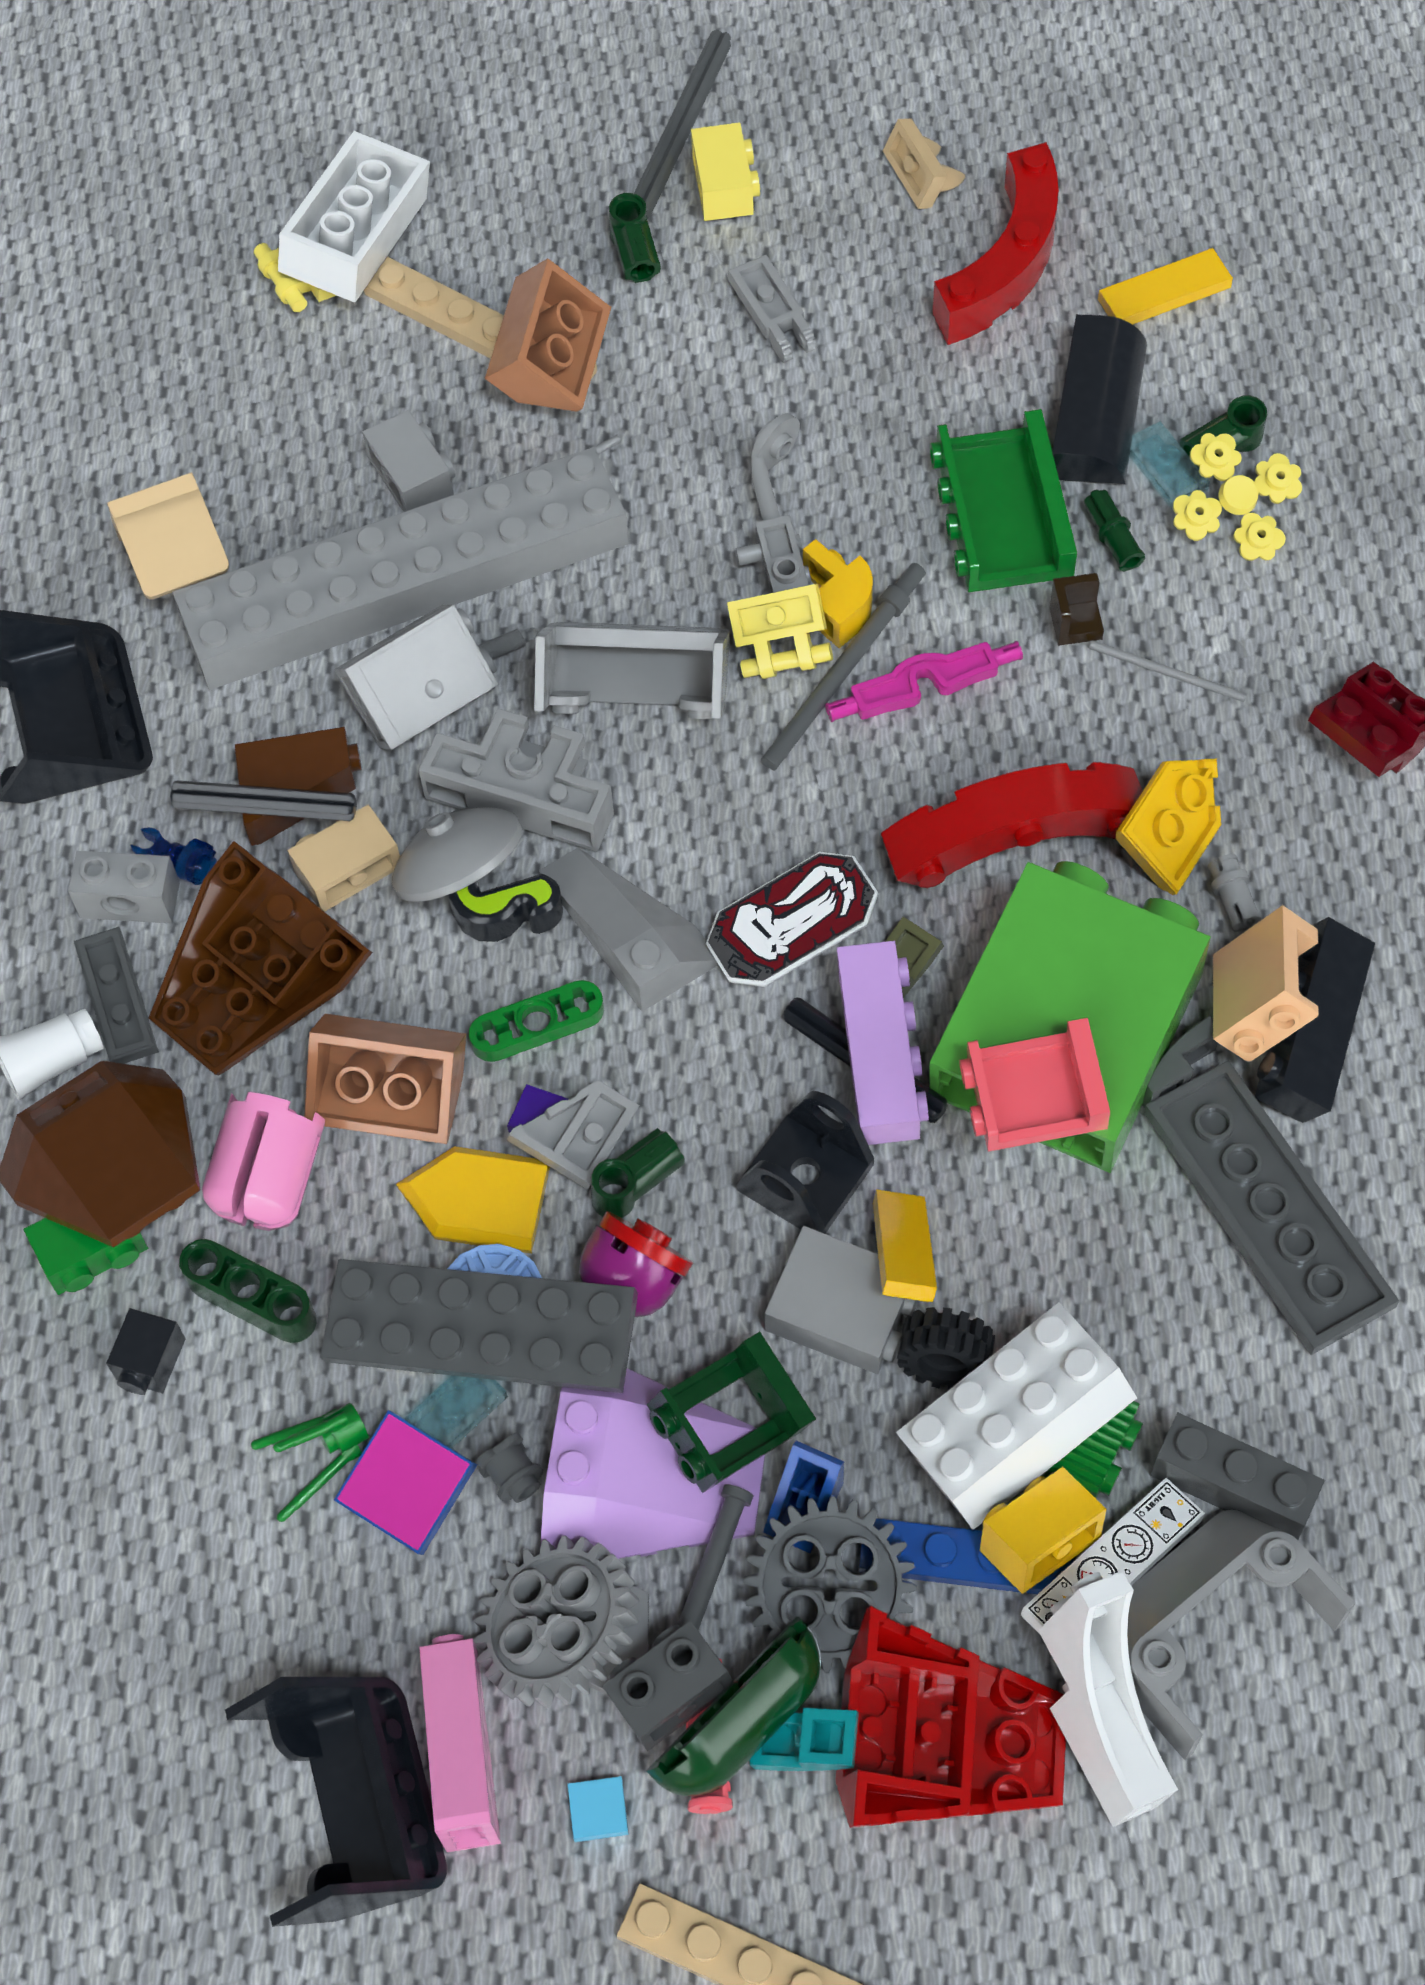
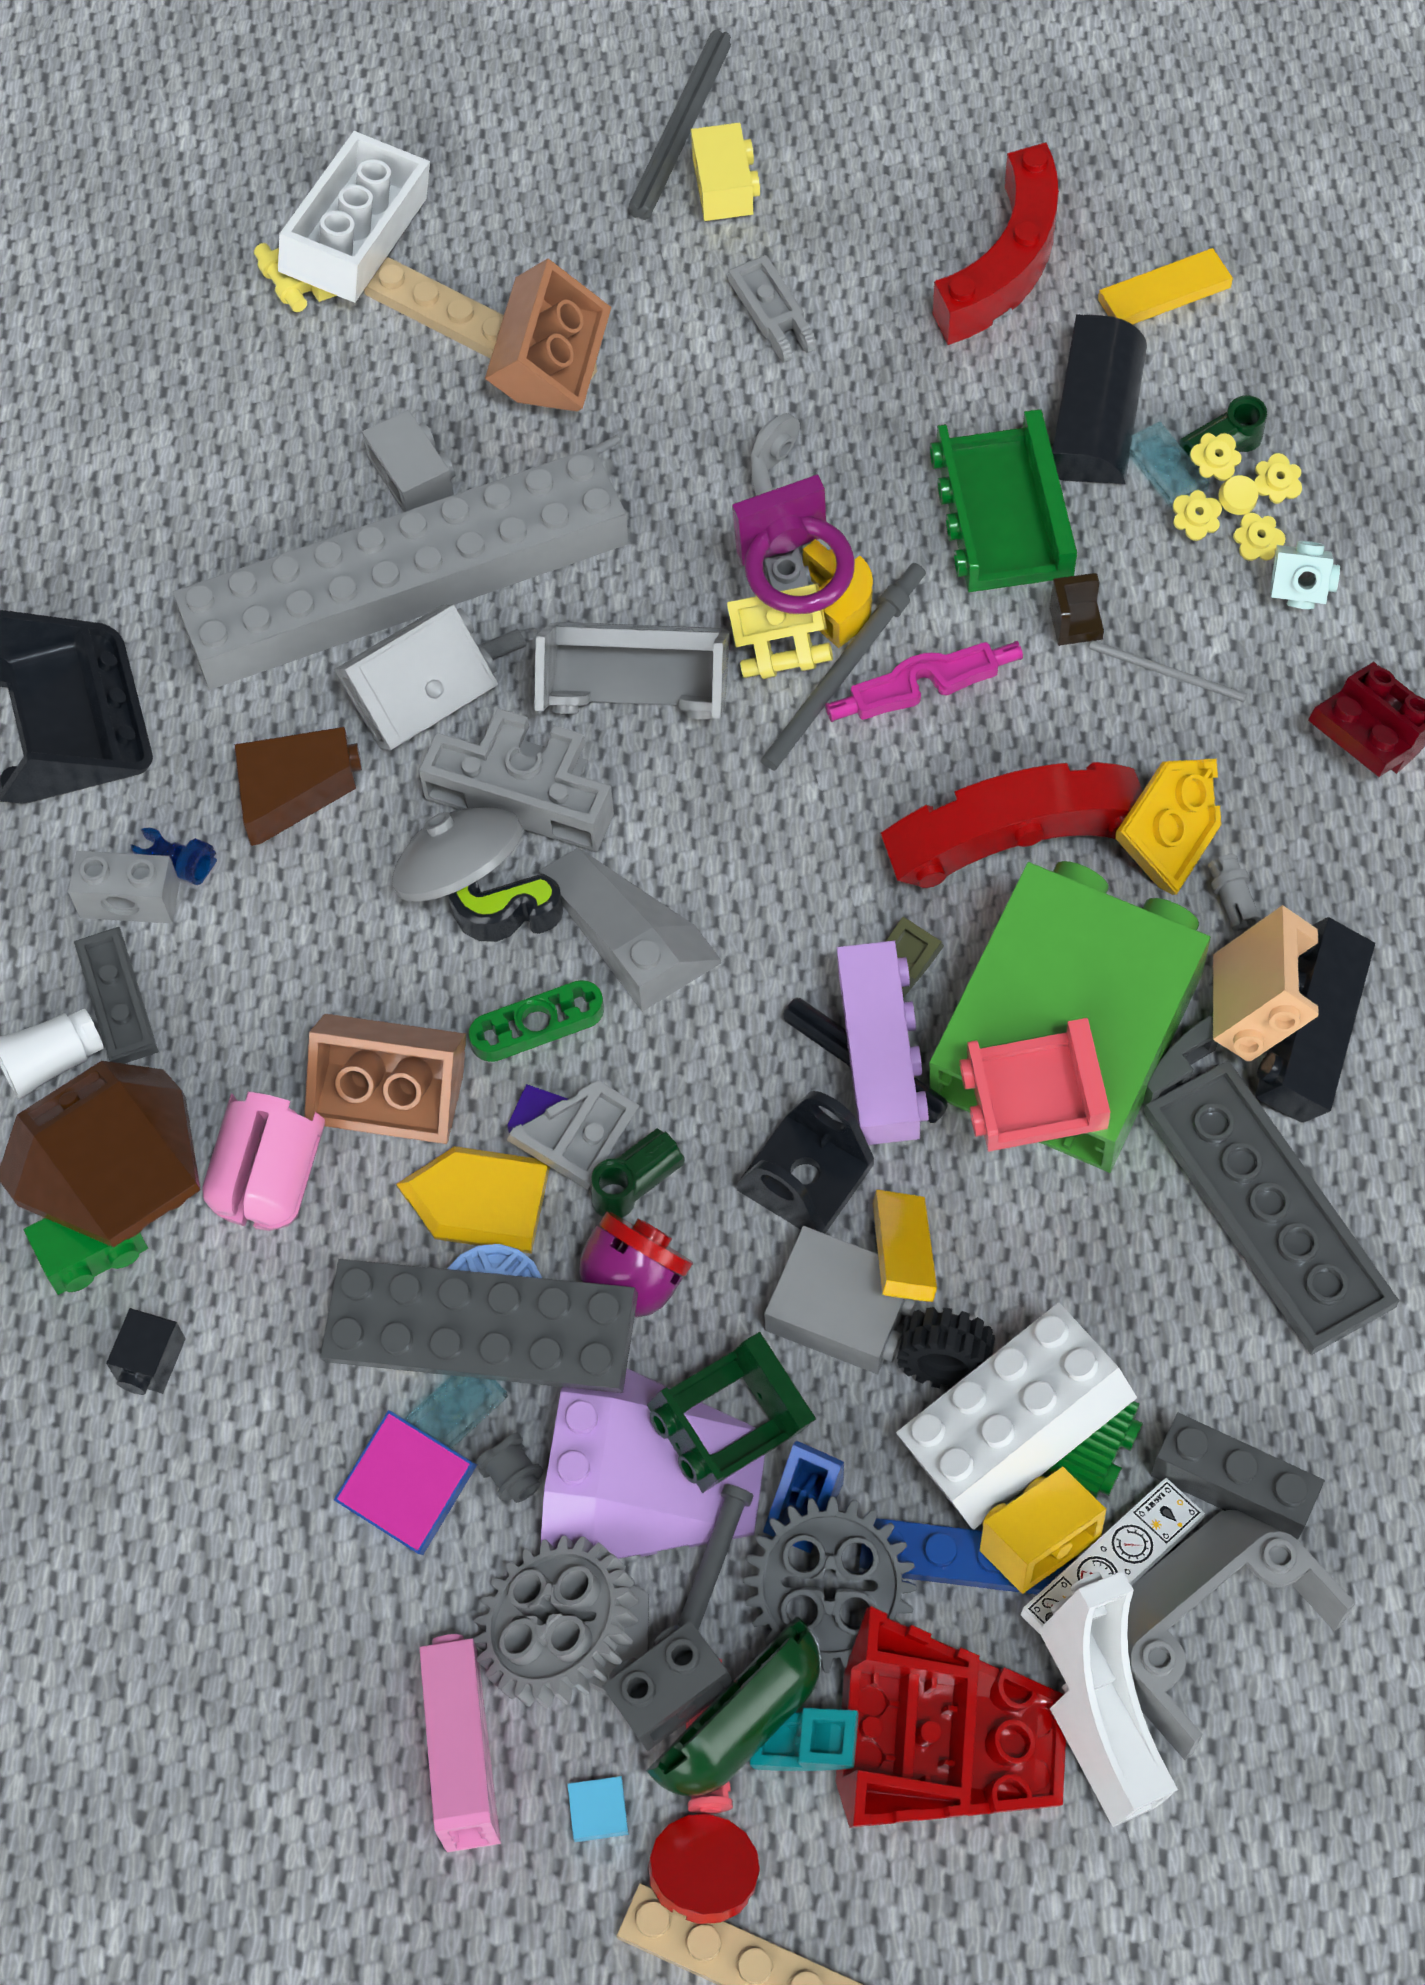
tan piece [107,472,229,599] -> none
reddish brown wedge [148,841,373,1076] -> none
axle [170,780,357,821] -> none
dark green beam [179,1239,317,1343] -> none
black windscreen [225,1677,447,1927] -> none
green plant [251,1403,369,1522] -> none
tan brick [287,804,400,911] -> none
dark green piece [609,193,661,283] -> none
shield [706,852,878,987] -> none
tan tile [883,118,965,209] -> none
dark green axle [1084,489,1145,572] -> none
none -> red tile [648,1814,760,1924]
none -> magenta tile [732,474,855,614]
none -> light aqua brick [1270,541,1340,609]

